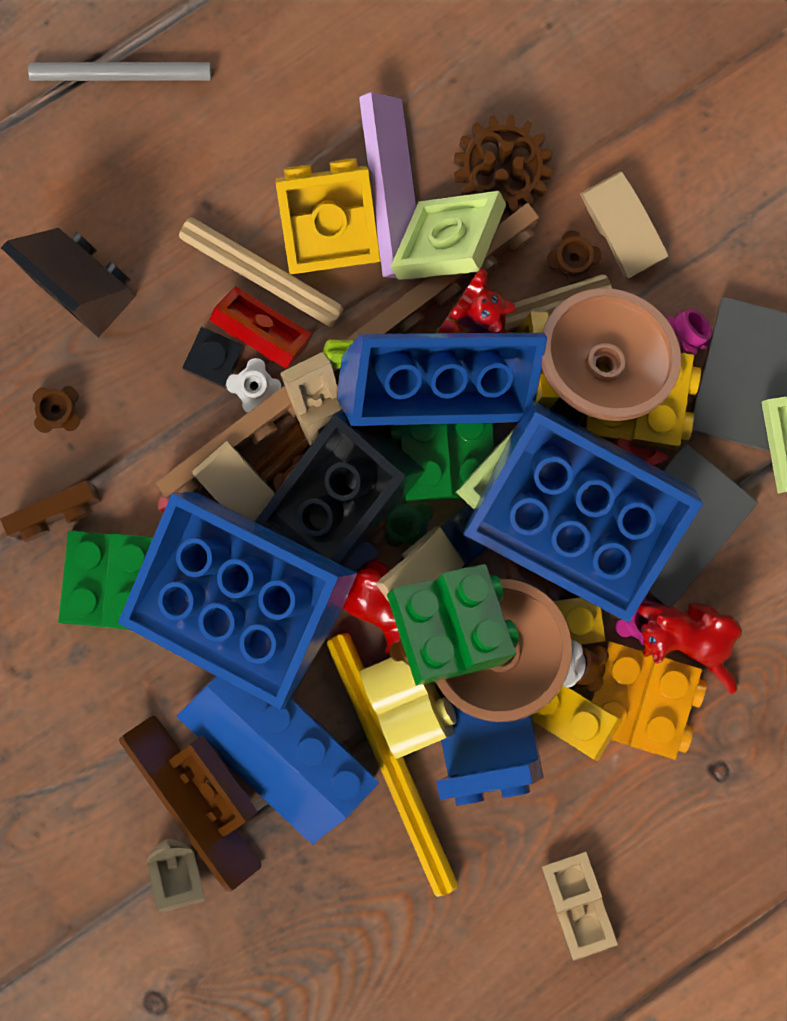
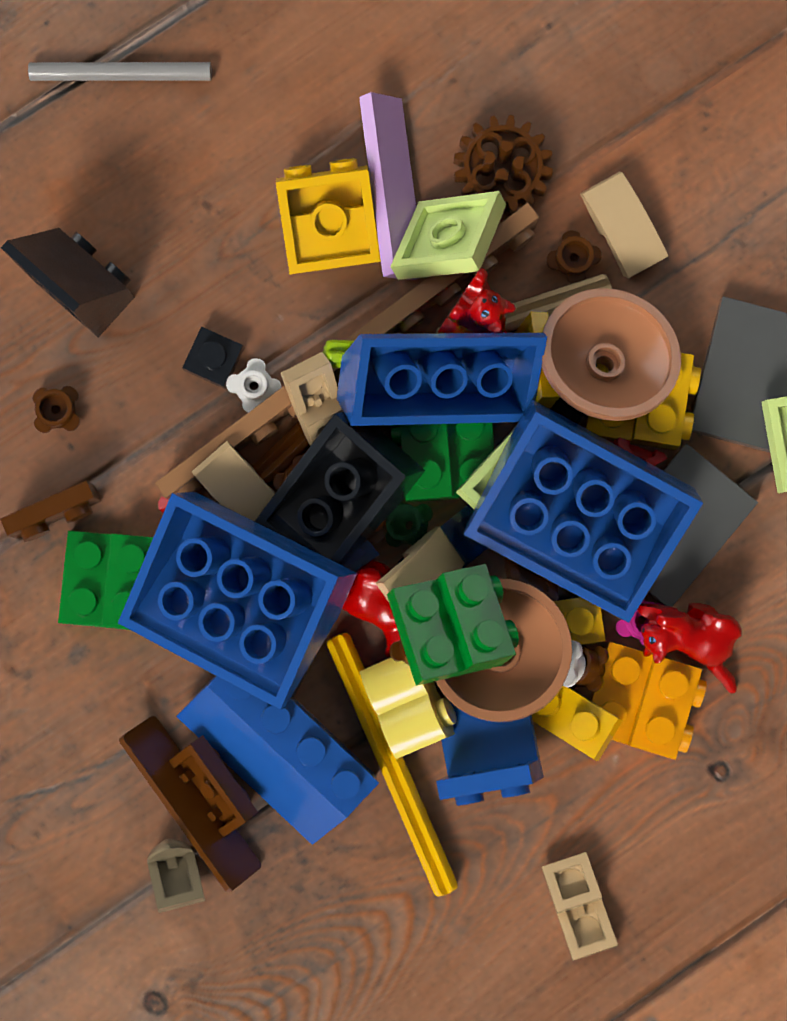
tan axle [179,217,343,327] -> none
red plate [209,286,313,369] -> none
dark pink plate [667,308,712,355] -> none

